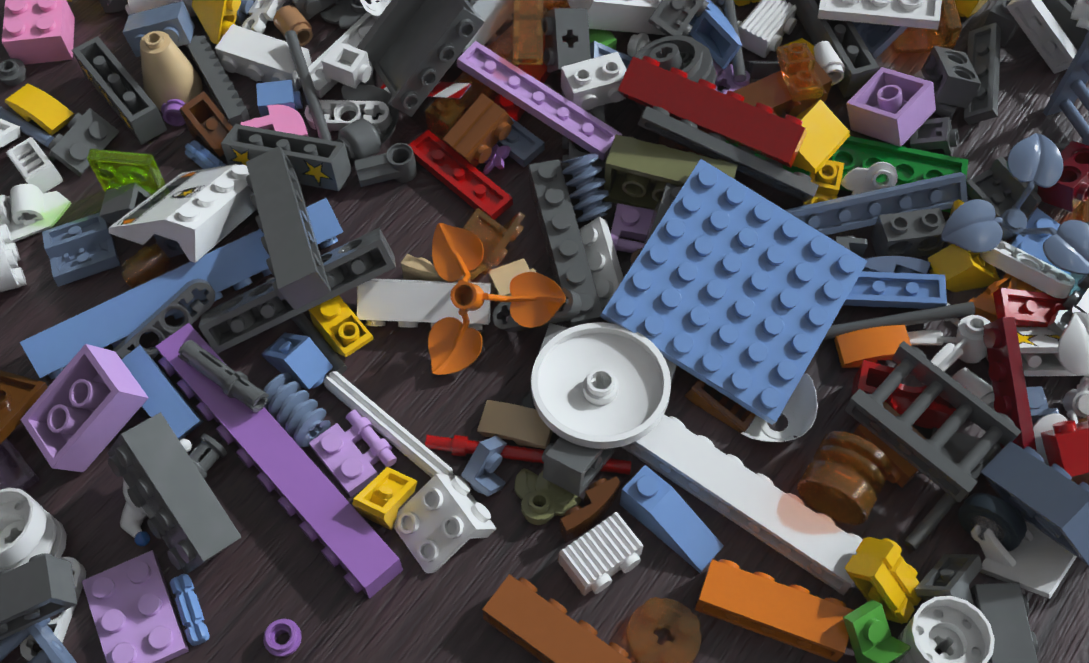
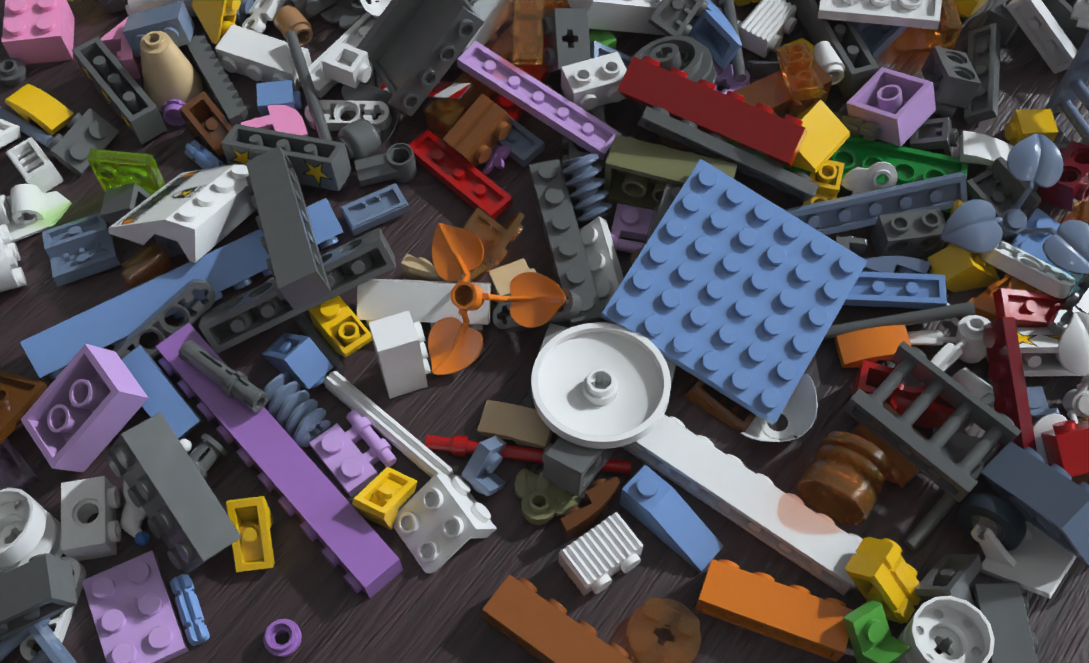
white plate [627,33,651,57] -> none
none -> white brick [61,476,121,561]
none -> bright pink slope [101,17,141,79]
none -> yellow slope [226,496,275,572]
none -> sand blue plate [340,183,410,235]
none -> white brick [368,310,431,399]
none -> dark grey axle [833,112,881,141]
none -> white slope [959,130,1013,171]
none -> yellow brick [1005,108,1059,147]

